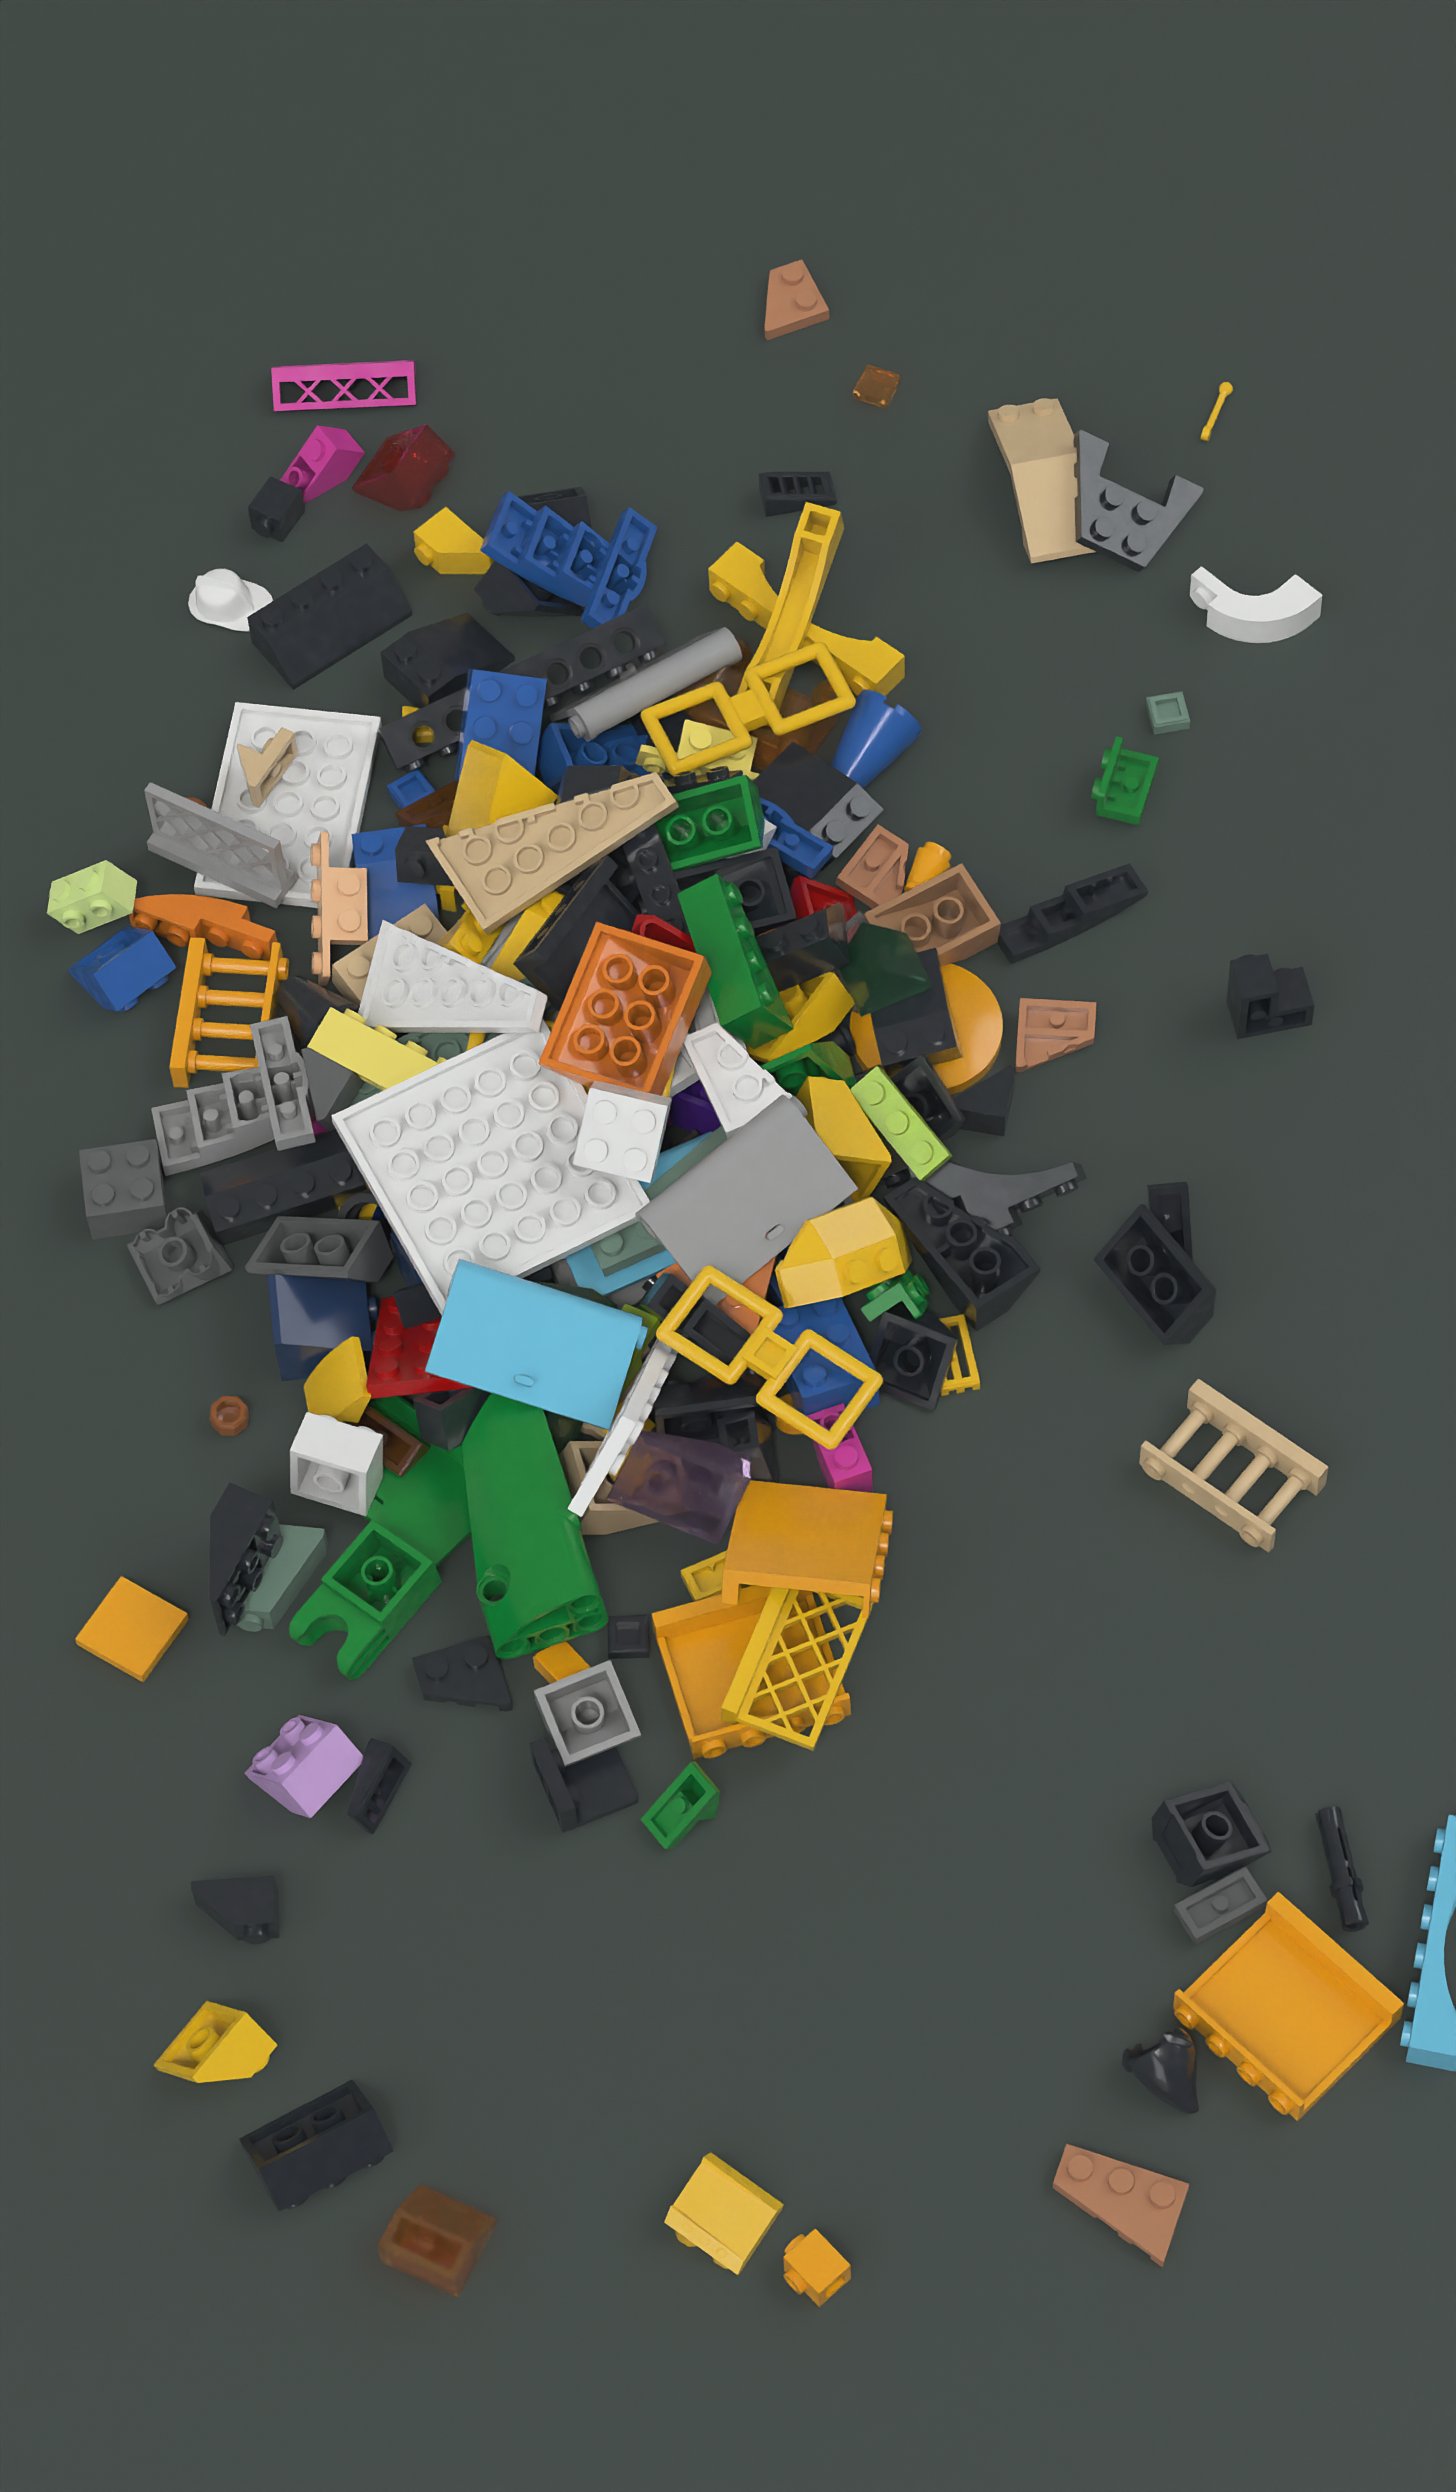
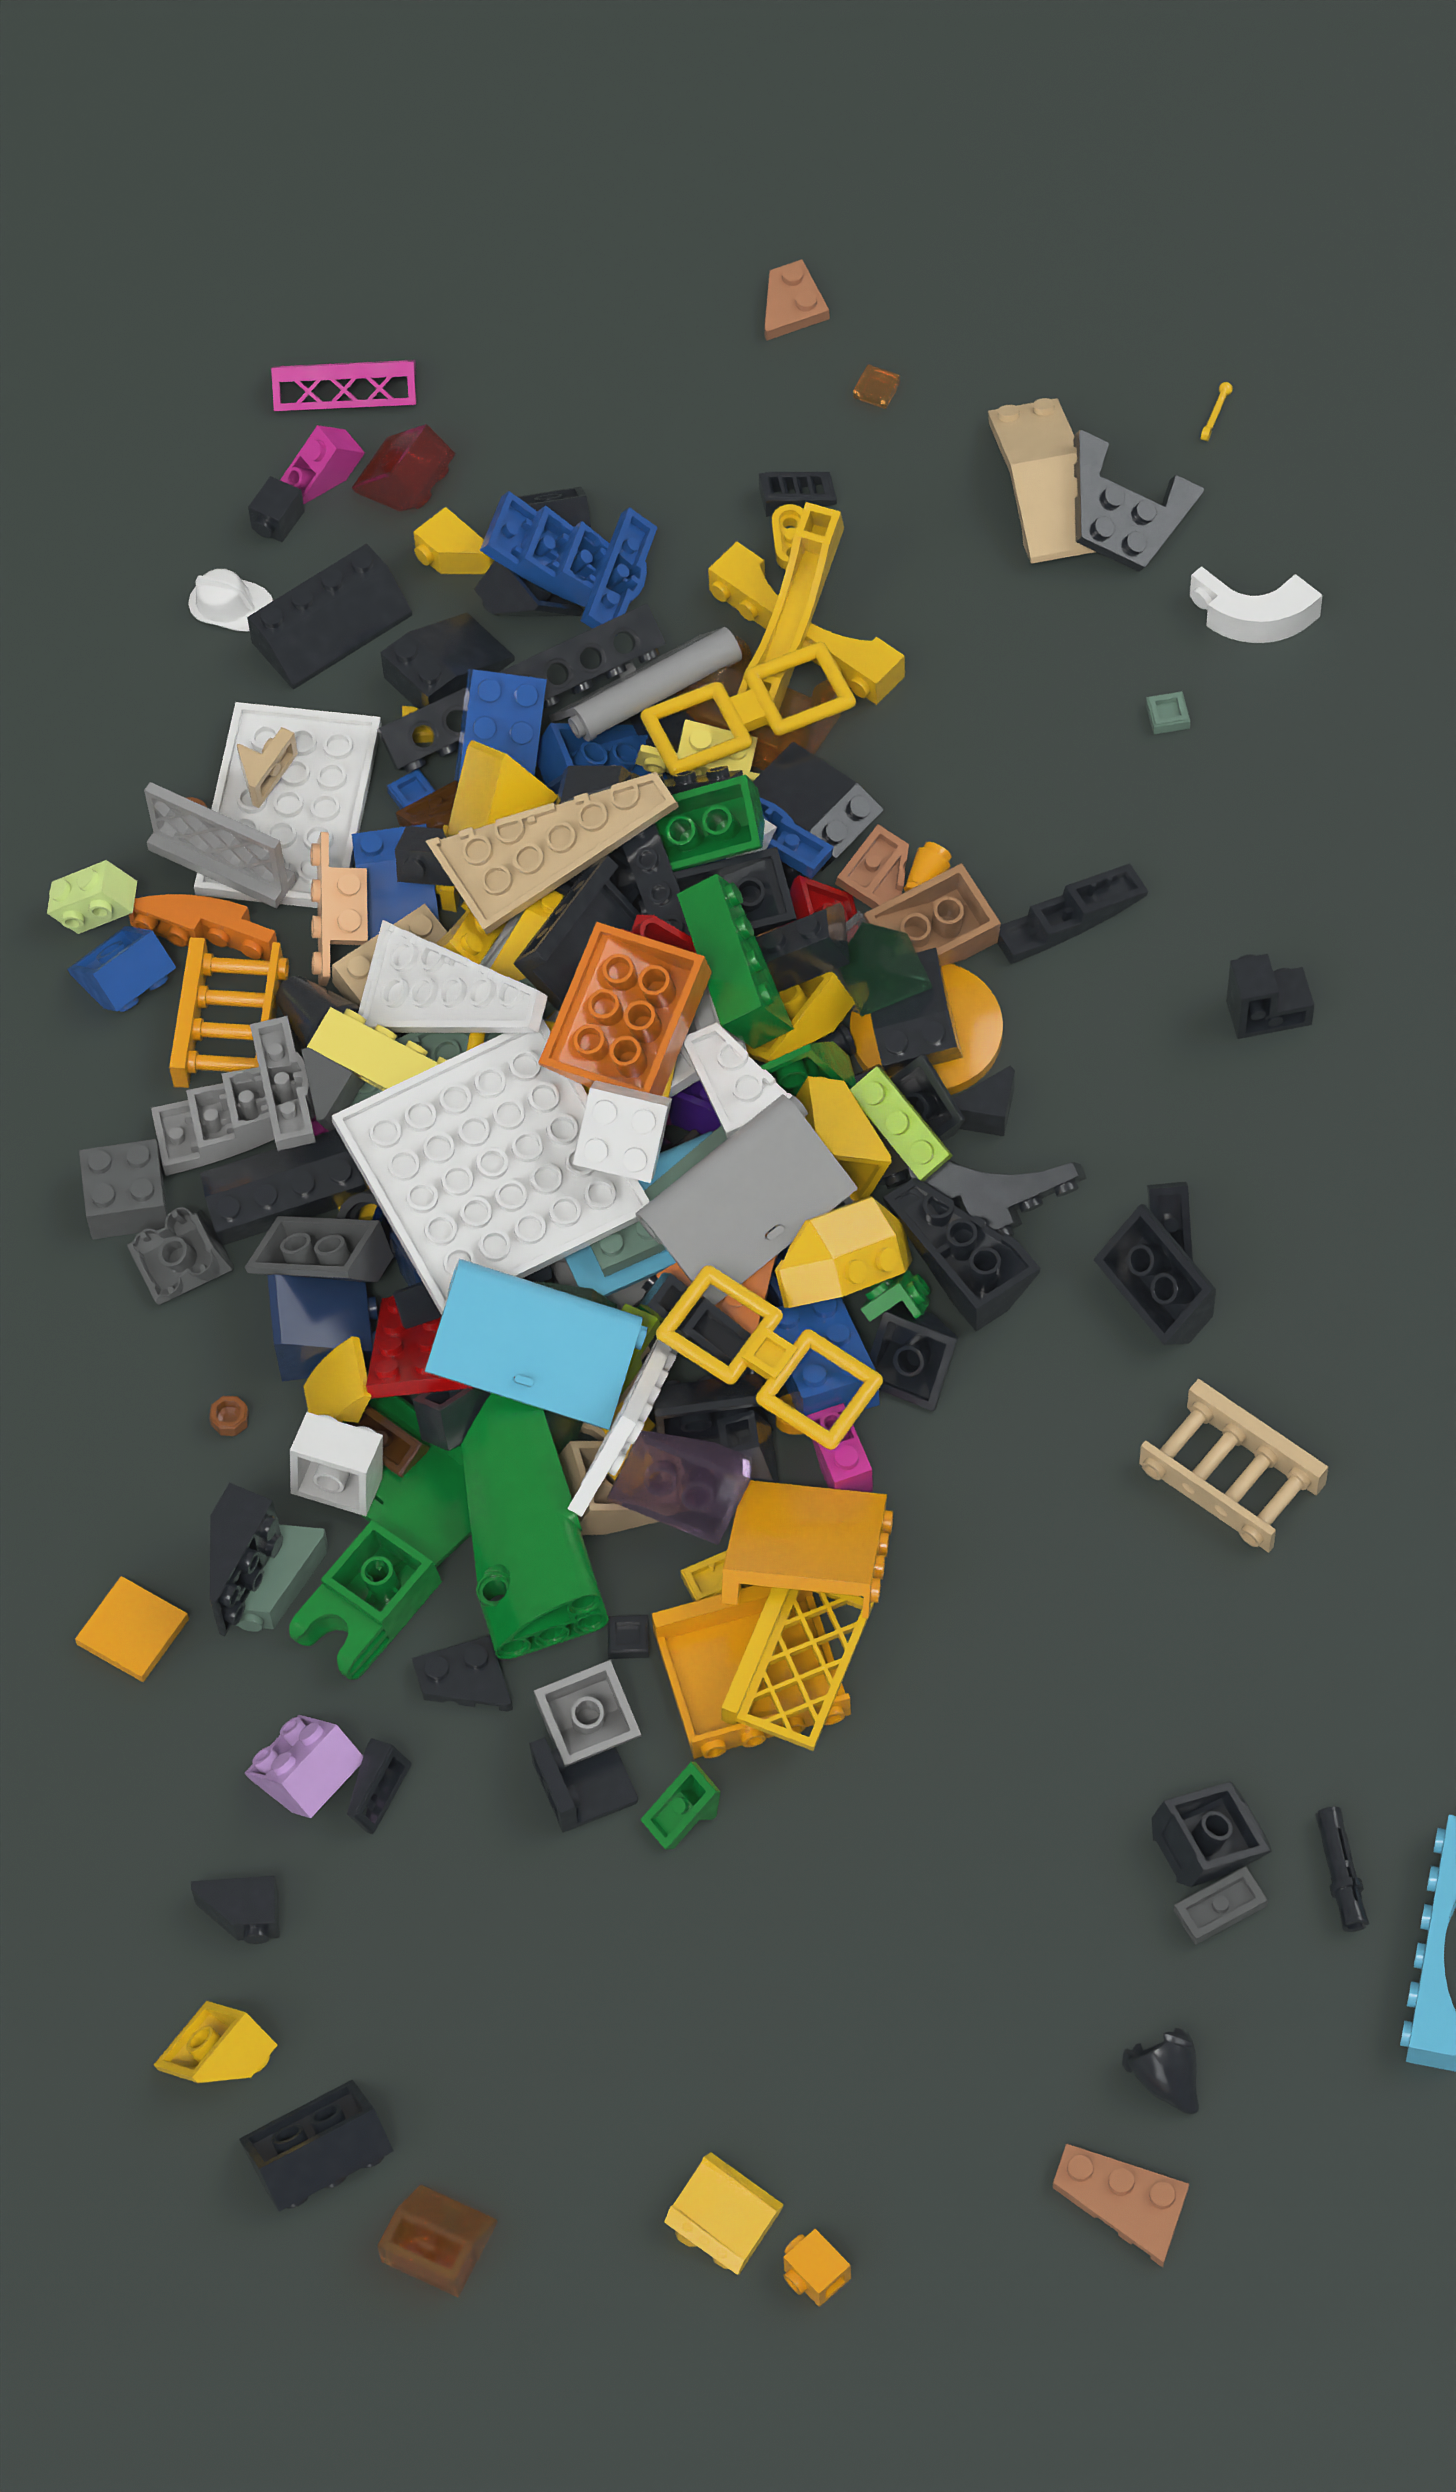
light orange slope [533,1641,591,1684] -> none
blue cone [830,689,922,789] -> none
yellow tile [939,1314,980,1396] -> none
nougat wing [1015,998,1097,1073] -> none
green bracket [1091,736,1159,825] -> none
light orange panel [1173,1892,1404,2121] -> none
none -> yellow plate [772,504,803,570]

